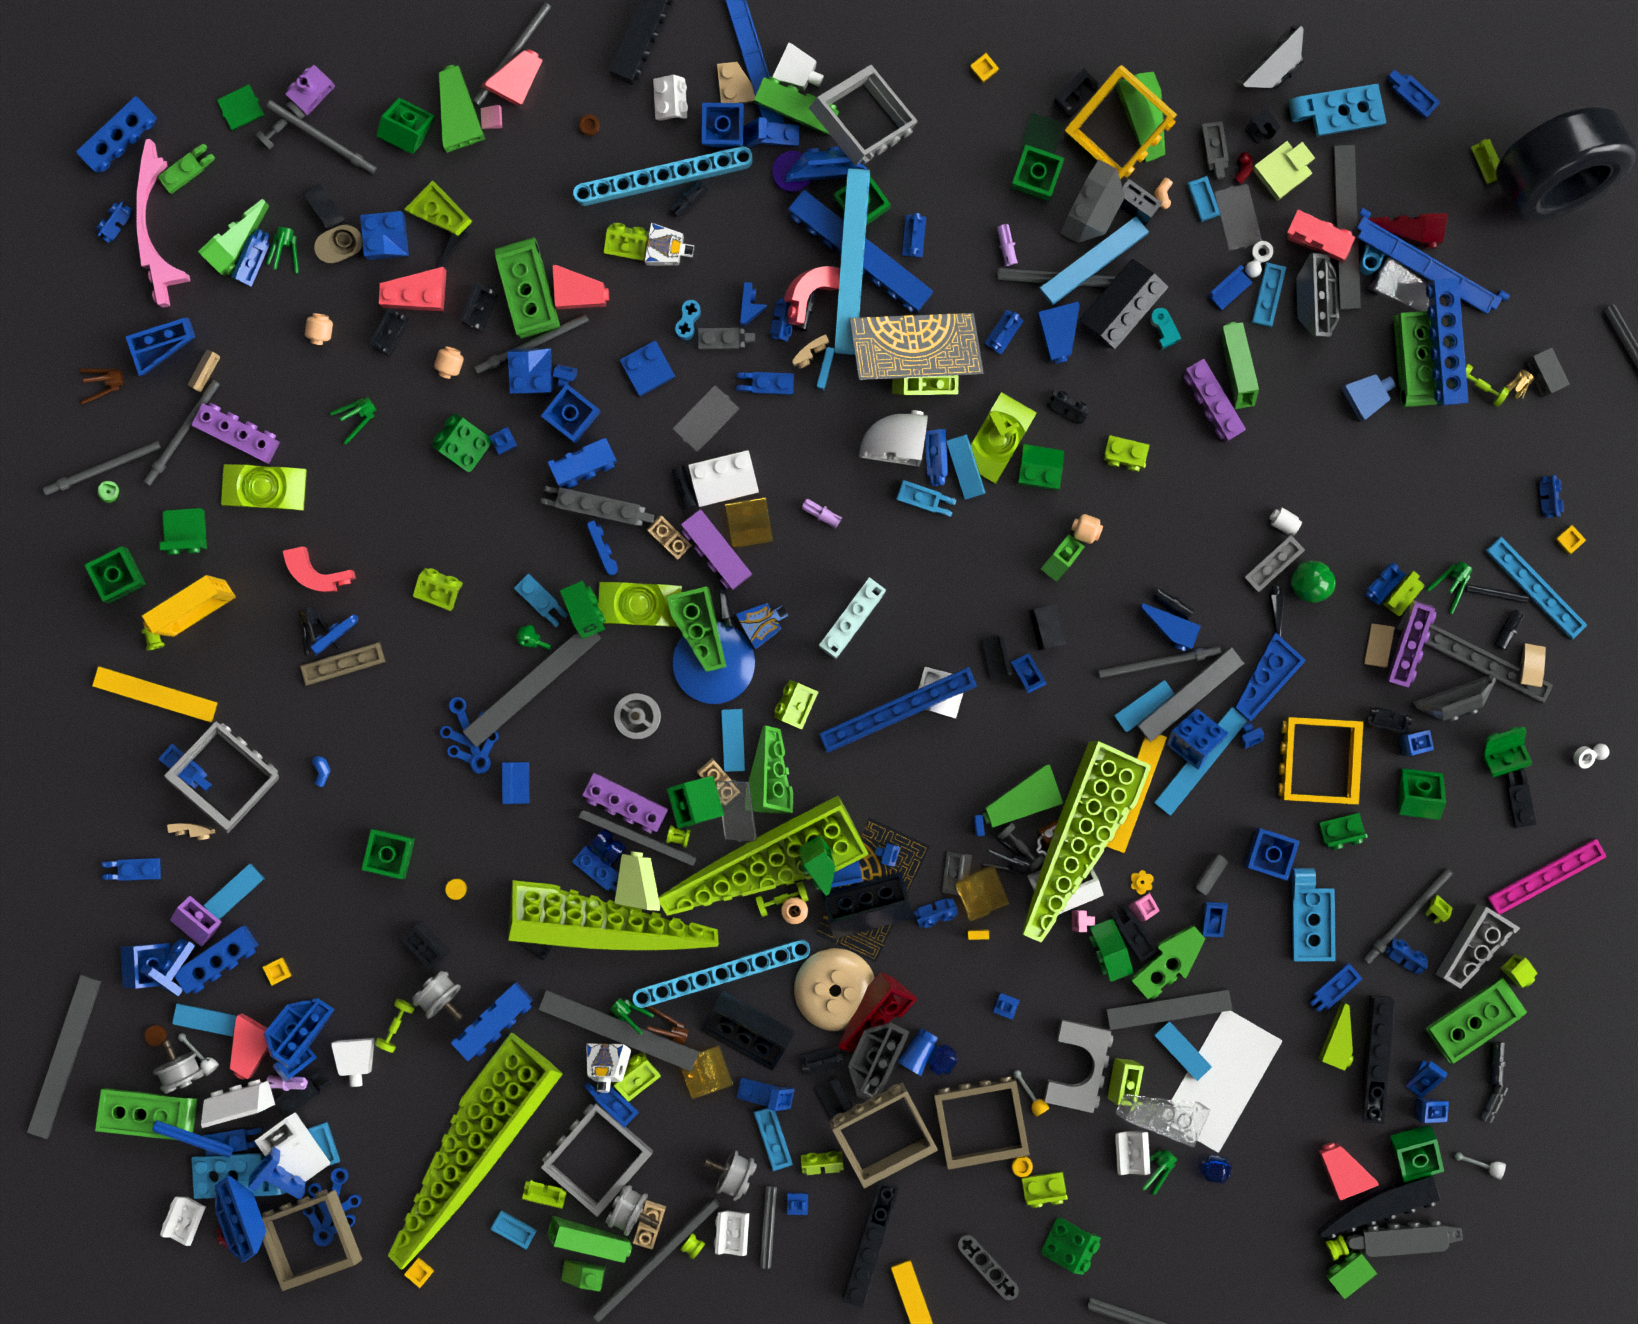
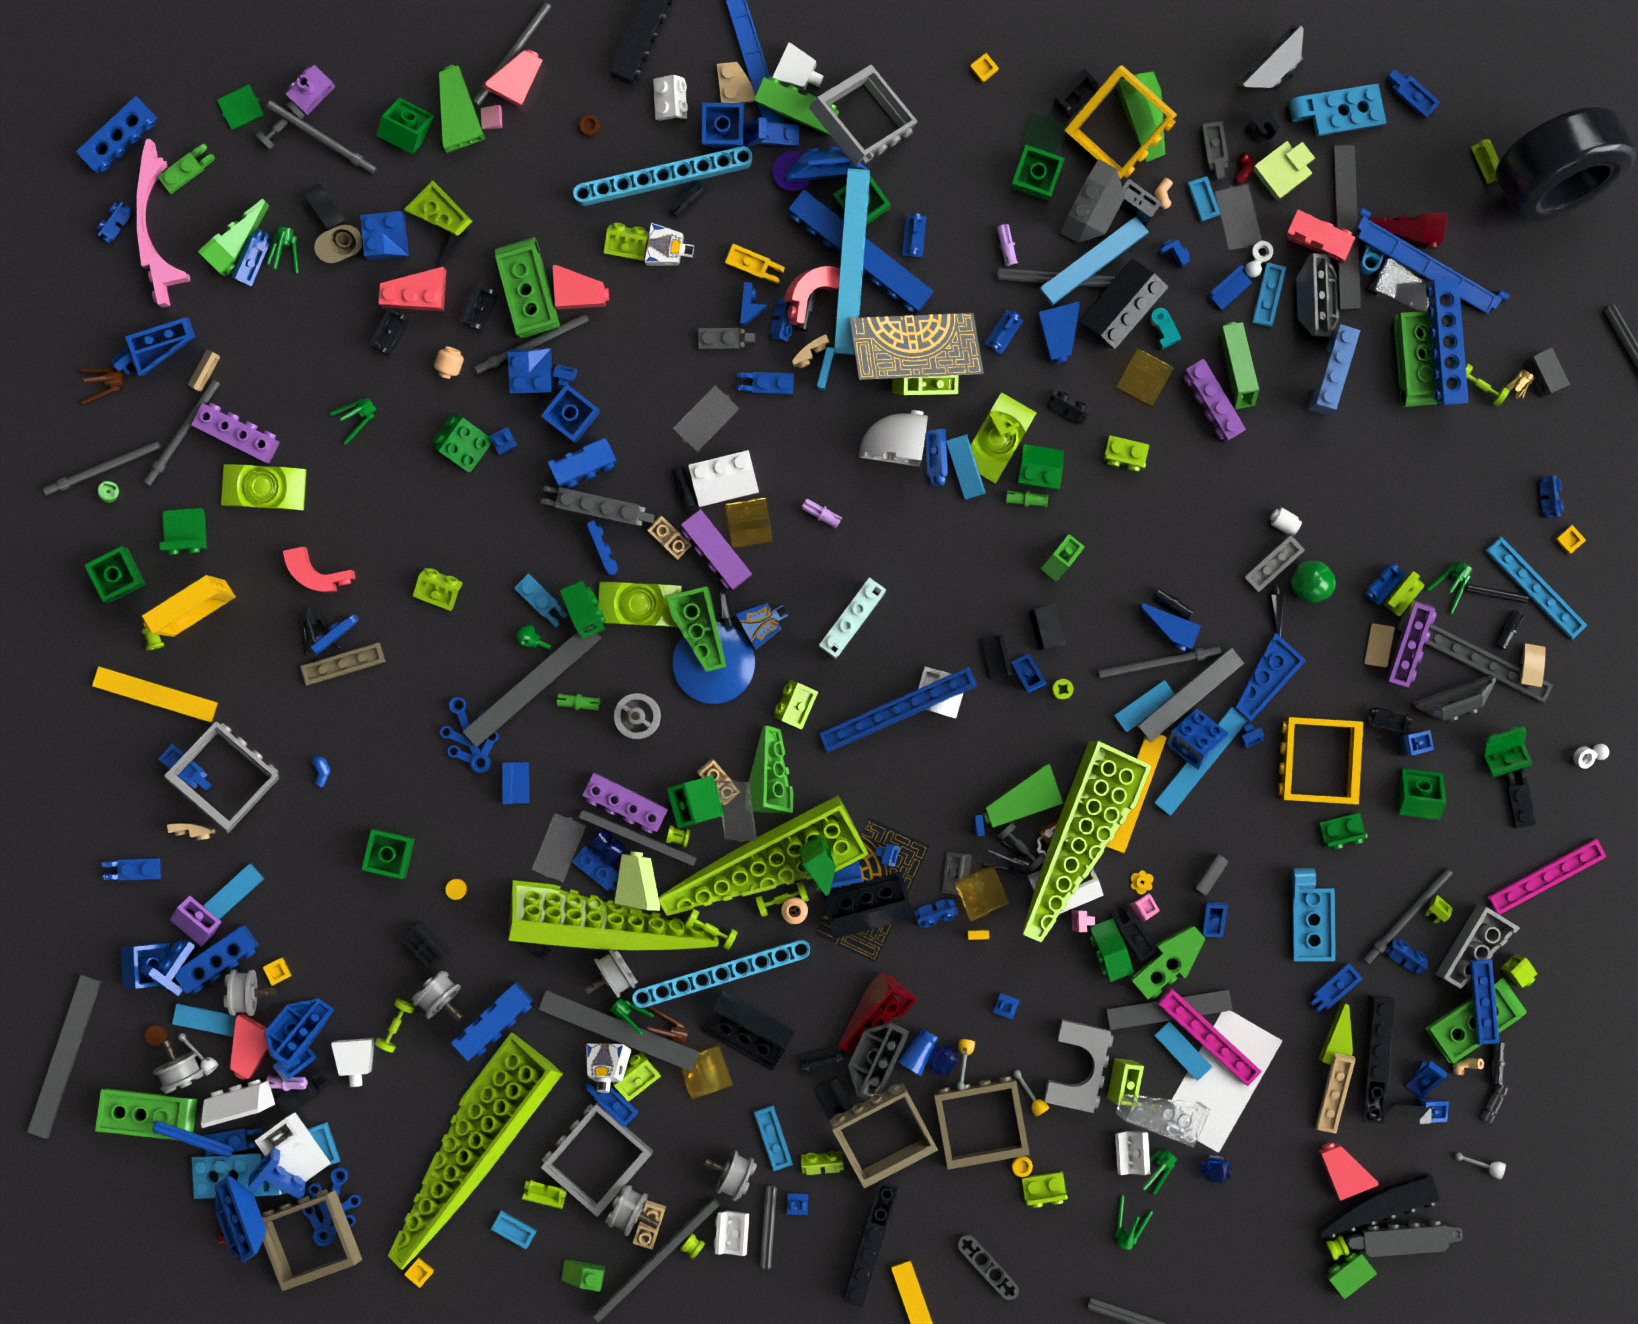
white bracket [160,1197,206,1246] -> none
light nougat head [304,313,333,345] -> none
bright green slope [546,1216,632,1263] -> none
blue plate [620,340,676,396] -> none
dark azure axle [675,300,701,341] -> none
dark azure tile [722,709,745,772] -> none
blue bracket [737,1077,795,1111] -> none
tan brick [794,948,875,1031] -> none
dark azure hinge [896,480,957,517] -> none
green bracket [1041,1217,1101,1275] -> none
light nougat head [1071,514,1103,544] -> none
blue slope [1244,827,1300,880] -> none
medium blue torso [1341,374,1396,422] -> none
green slope [1390,1125,1444,1183] -> none
none -> blue tile [111,347,136,375]
none -> light grey wheel [224,970,277,1016]
none -> clear piece [532,813,586,882]
none -> bright green pin [557,693,600,711]
none -> light grey wheel [585,949,638,998]
none -> lime wheel [684,909,738,950]
none -> yellow hinge [725,244,785,284]
none -> hinge [957,1039,975,1090]
none -> bright green pin [1006,490,1048,507]
none -> lime wheel [1052,679,1074,700]
none -> green plant [1114,1195,1153,1250]
none -> clear yellow slope [1117,348,1173,406]
none -> dark pink tile [1157,988,1262,1086]
none -> blue bracket [1158,240,1190,268]
none -> medium blue arch [1307,324,1361,416]
none -> tan tile [1315,1053,1356,1134]
none -> flat silver slope [1384,1105,1431,1124]
none -> light nougat arm [1452,1058,1484,1075]
none -> blue tile [1469,959,1499,1045]

